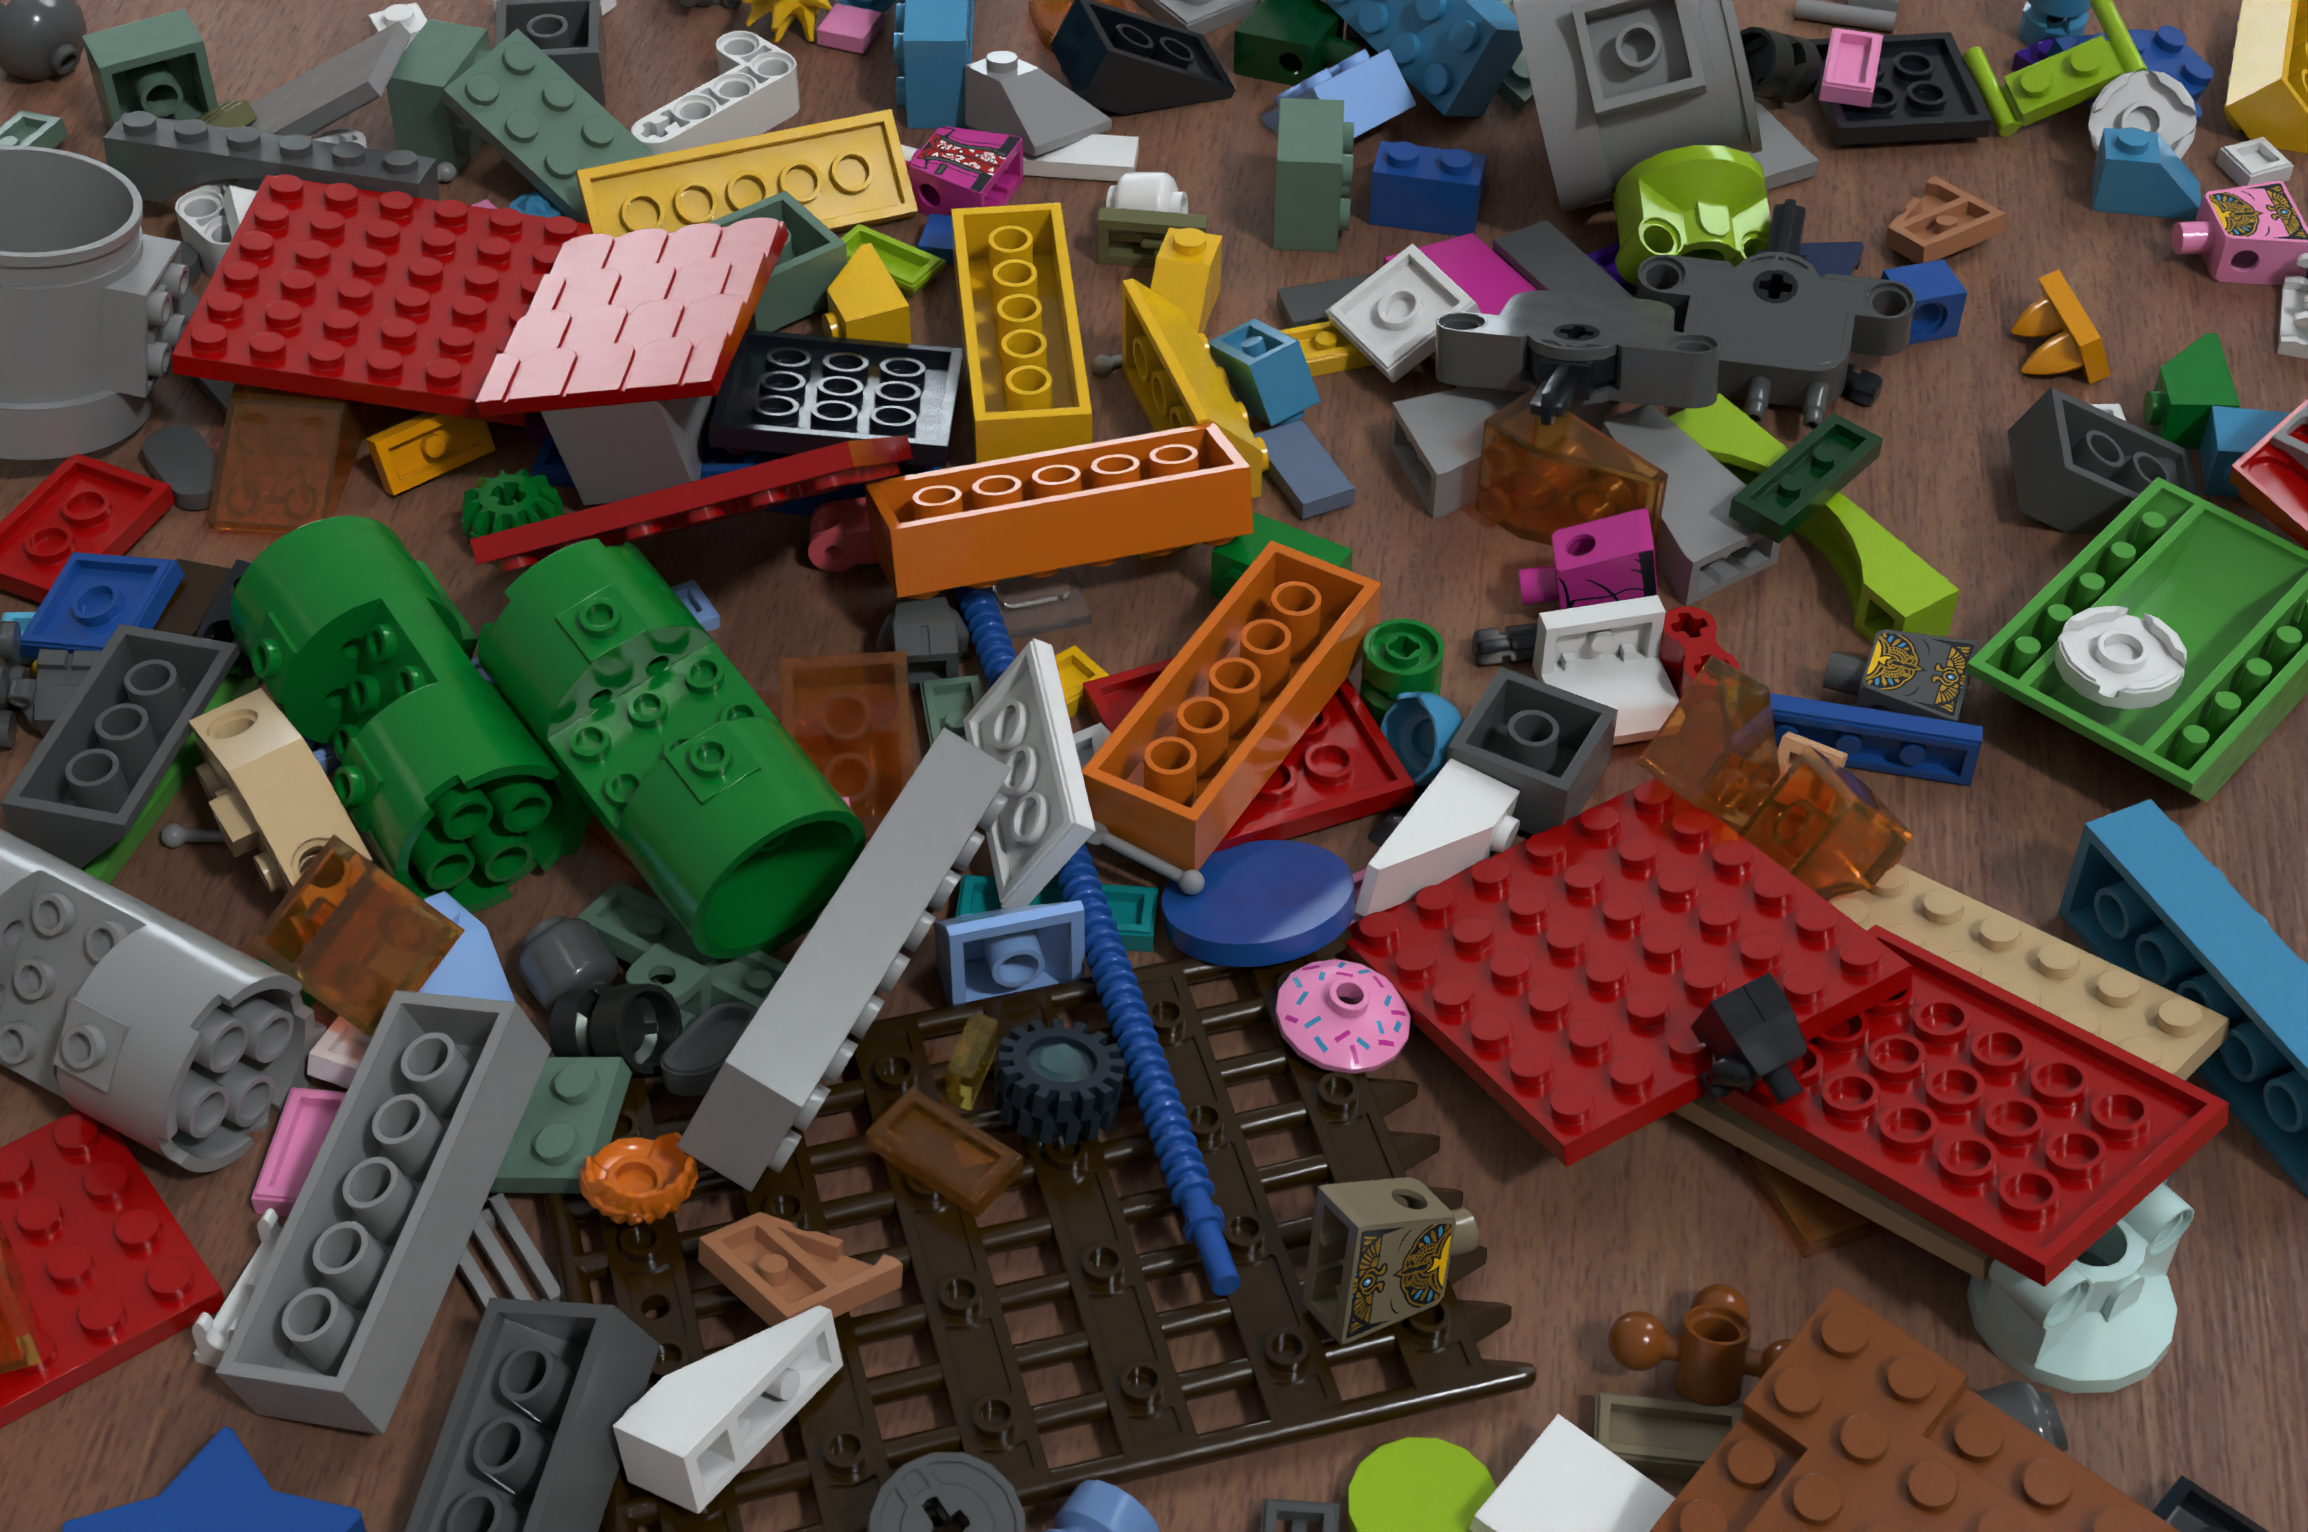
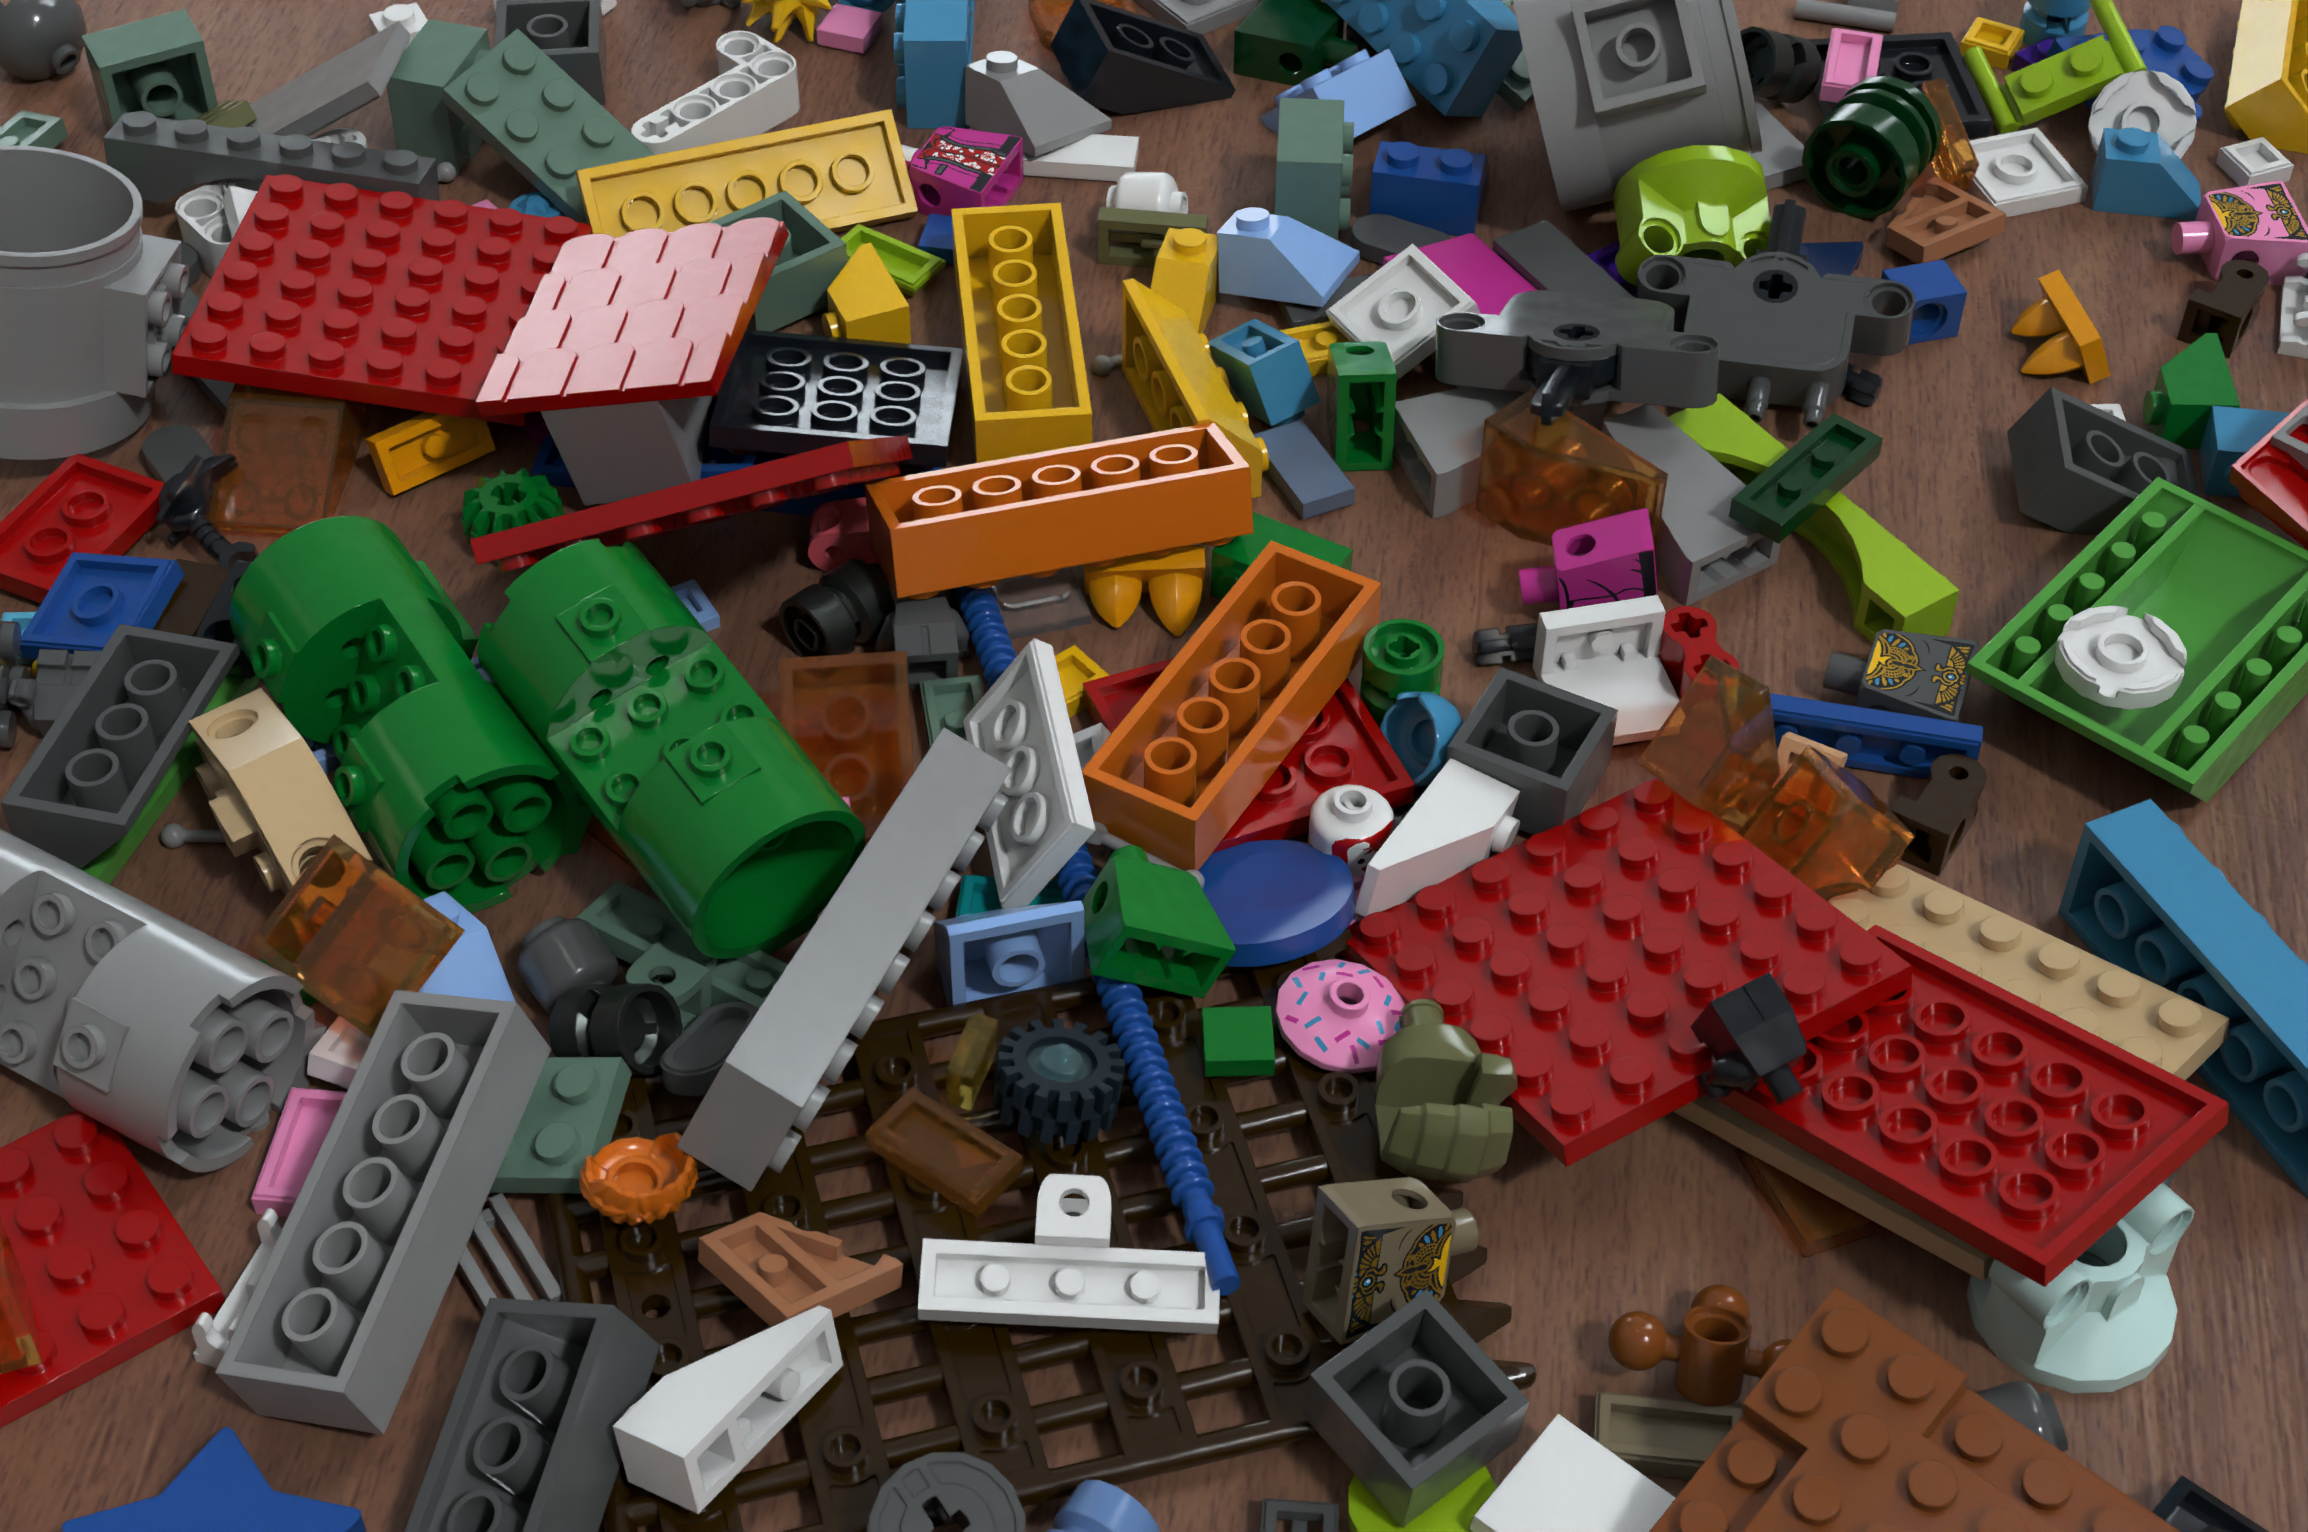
none -> black piece [156,453,259,569]
none -> pearl dark grey wheel [779,558,896,670]
none -> white plate [918,1174,1220,1334]
none -> green torso [1082,845,1236,999]
none -> light orange tile [1084,545,1206,638]
none -> green tile [1202,1006,1275,1077]
none -> light blue slope [1217,207,1360,307]
none -> dark grey brick [1302,1289,1530,1528]
none -> white head [1308,784,1394,876]
none -> green torso [1326,341,1397,471]
none -> dark grey tile [1351,214,1451,265]
none -> olive piece [1375,999,1518,1183]
none -> dark green wheel [1802,76,1943,218]
none -> dark brown leg [1879,754,1987,877]
none -> clear orange tile [1921,78,1979,192]
none -> white tile [1942,127,2089,218]
none -> yellow tile [1959,17,2025,70]
none -> dark brown leg [2177,260,2270,358]

